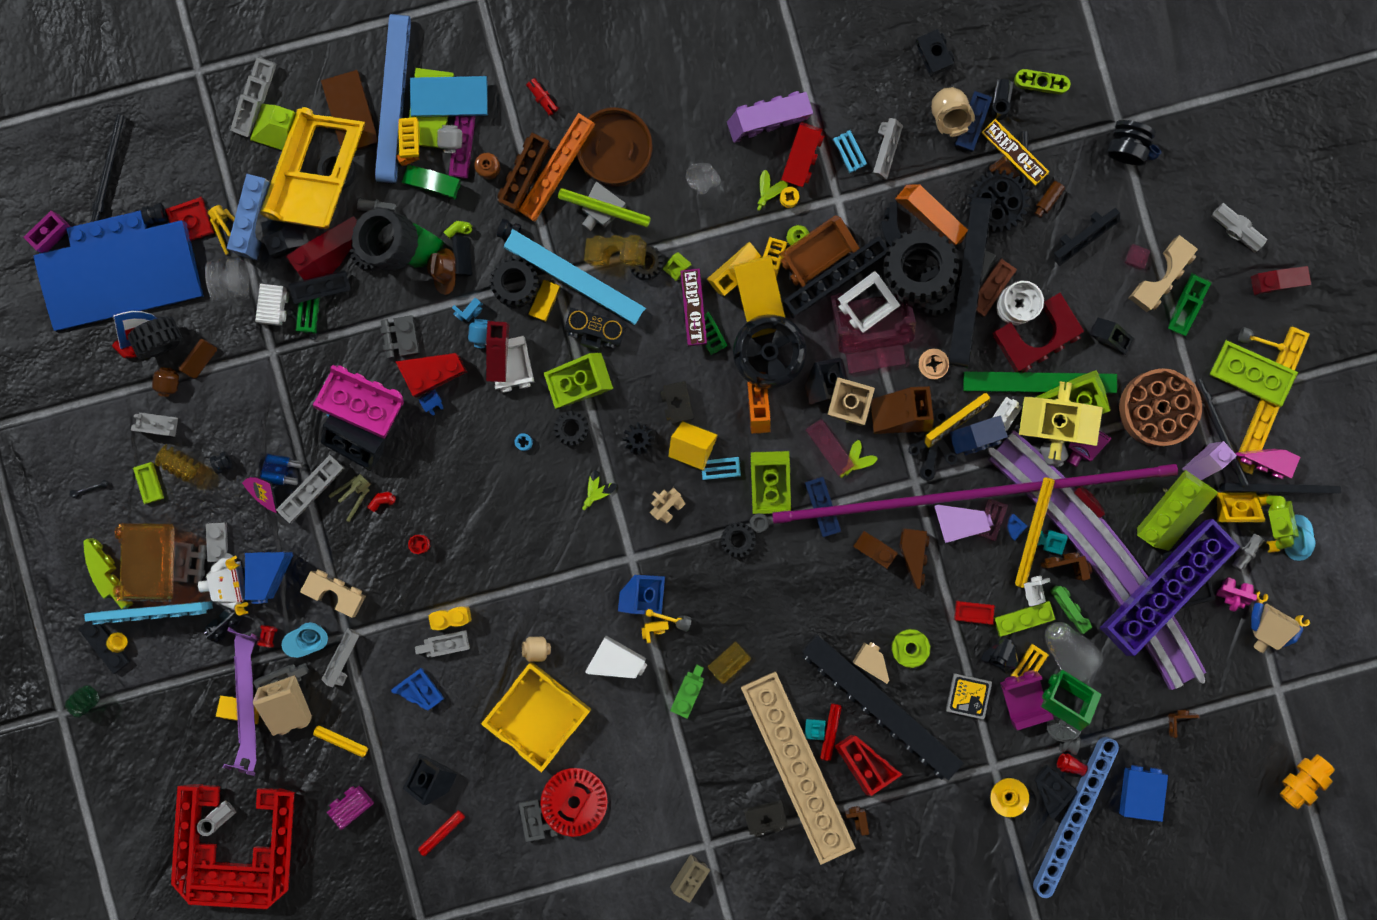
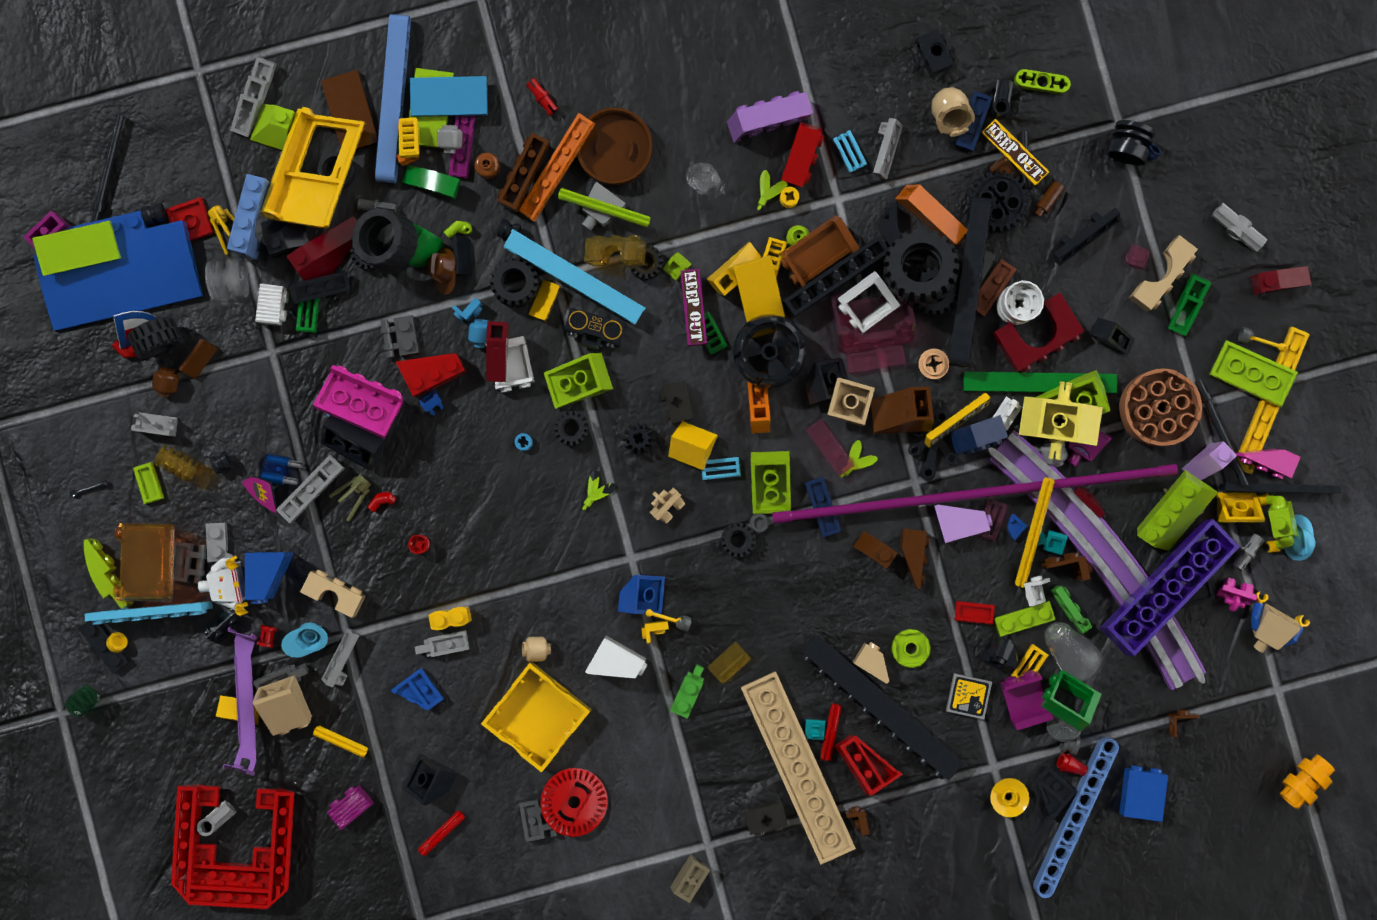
none -> lime tile [32,220,121,276]

